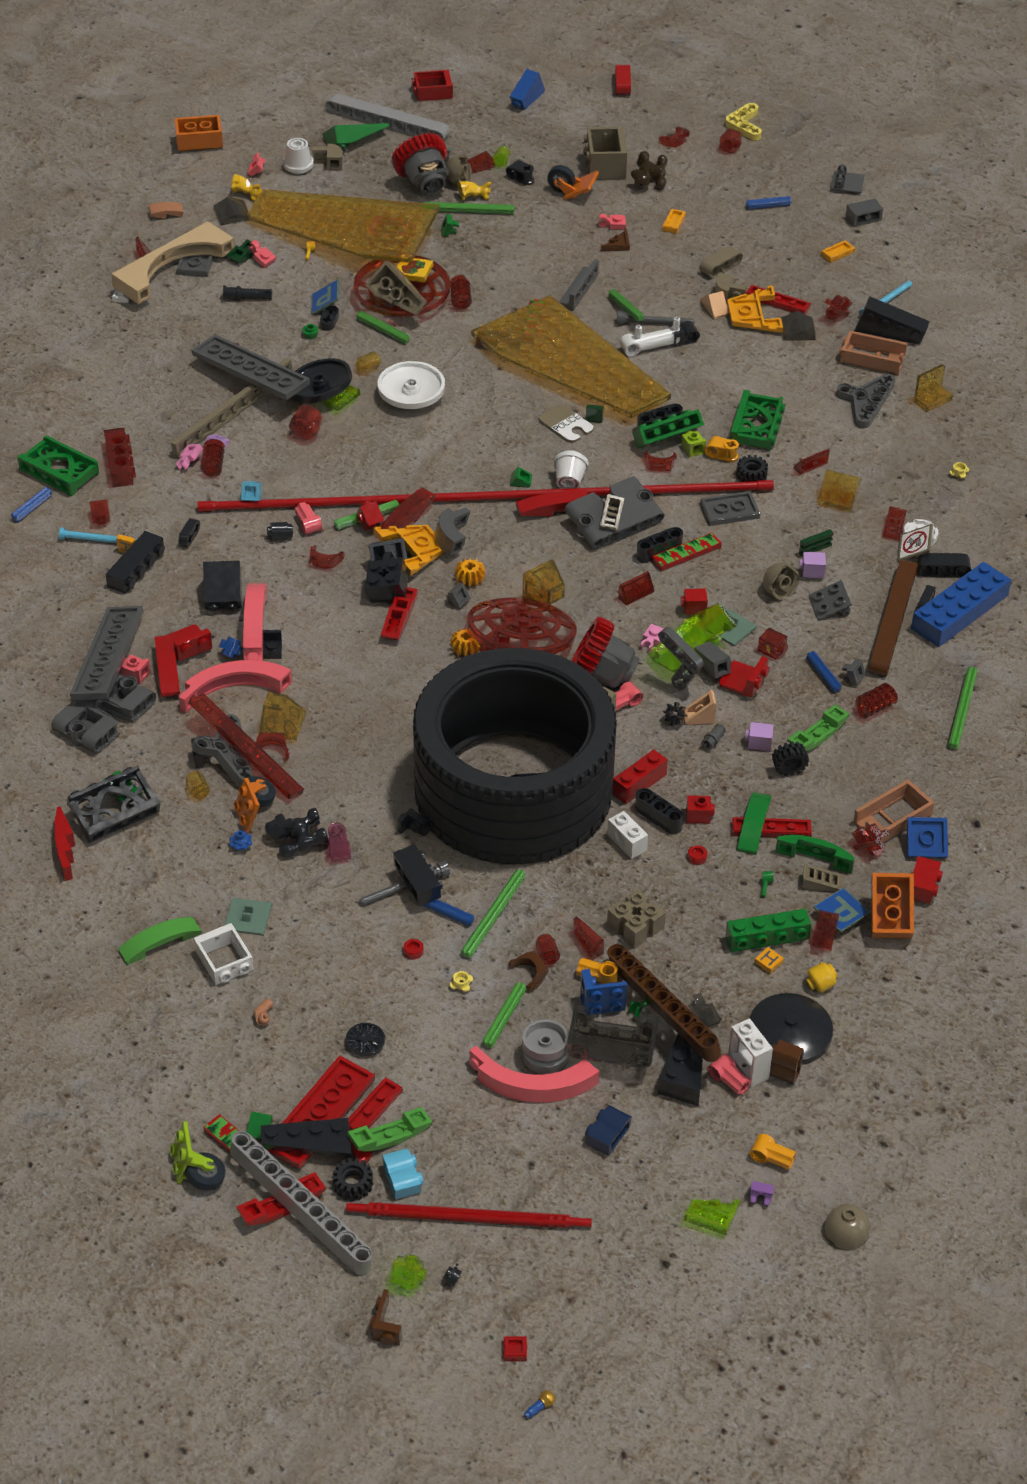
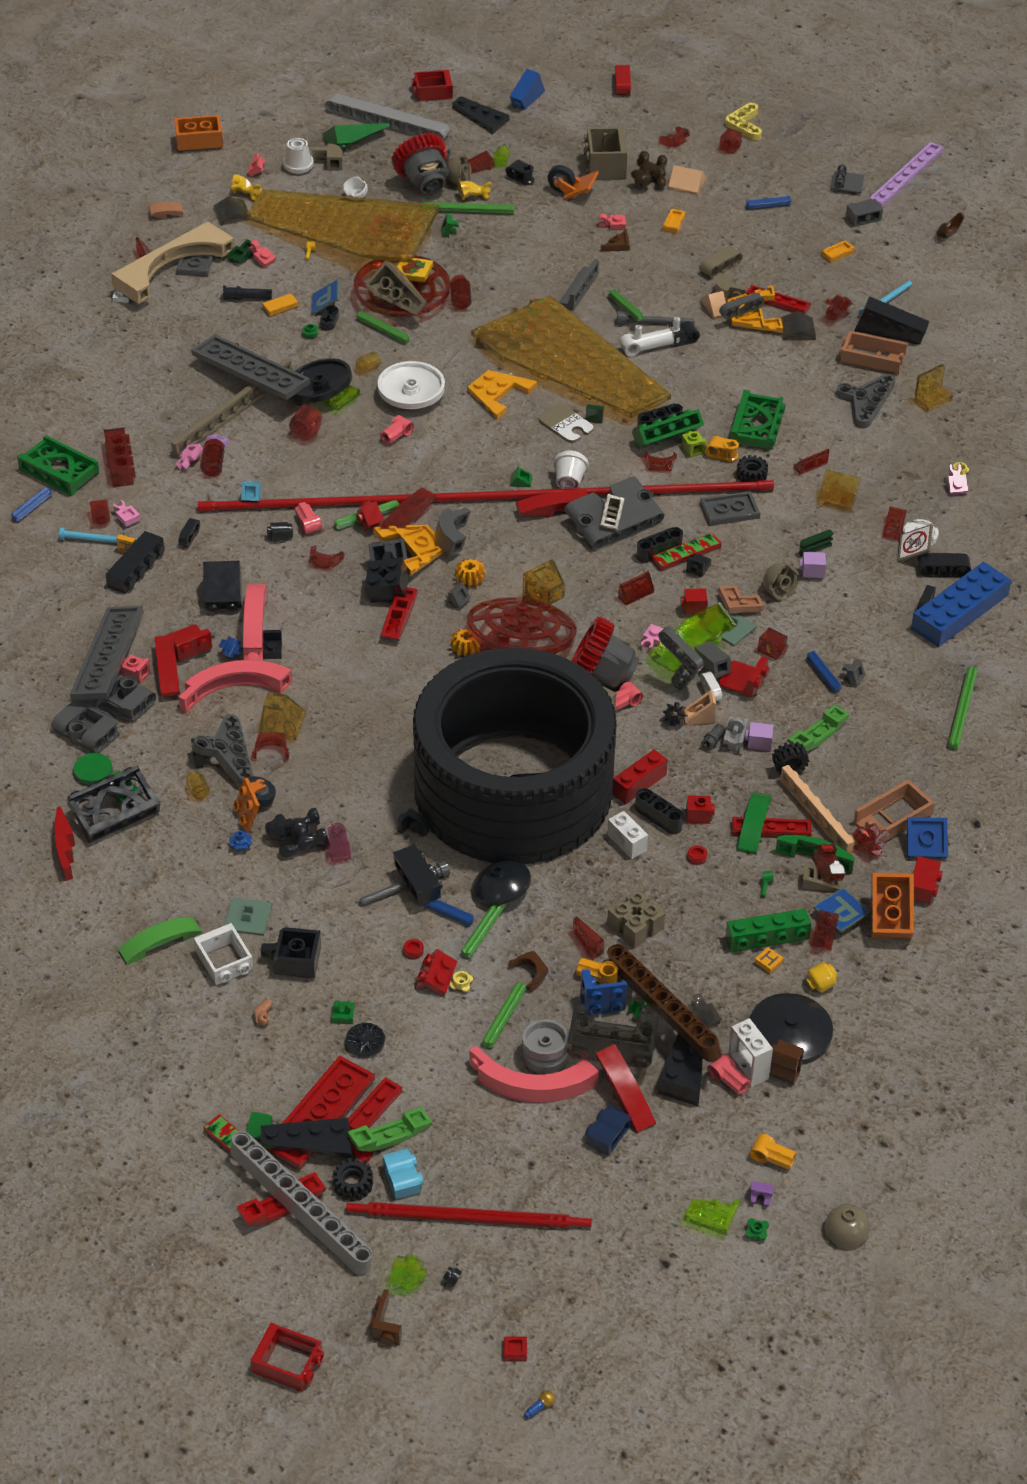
plate [170,1121,225,1191] -> none
clear red tile [188,693,304,799] -> none
clear red brick [535,934,560,965] -> none
dark grey hinge [809,579,852,621] -> none
clear red piece [855,683,898,719] -> none
reddish brown beam [868,559,918,676] -> none
none -> green tile [73,753,113,785]
none -> bright pink plate [113,500,141,527]
none -> red window [250,1323,324,1392]
none -> black hinge [260,927,321,978]
none -> light orange tile [262,293,299,316]
none -> green tile [332,1000,355,1024]
none -> white hair [343,177,368,201]
none -> coral piece [380,415,414,445]
none -> red bracket [416,949,458,996]
none -> black wing [452,96,510,134]
none -> light orange wing [467,370,537,420]
none -> black dish [472,860,531,905]
none -> red slope [596,1044,656,1133]
none -> light nougat slope [668,165,706,195]
none -> black bracket [686,553,712,577]
none -> white beam [700,672,722,702]
none -> nougat plate [718,585,764,614]
none -> dark grey beam [719,293,764,319]
none -> light grey hips [723,716,748,751]
none -> green plate [745,1218,769,1241]
none -> light nougat plate [780,765,854,855]
none -> clear red leg [812,844,845,882]
none -> lavender tile [869,142,943,207]
none -> reddish brown helmet [936,212,964,237]
none -> plate [947,464,968,495]

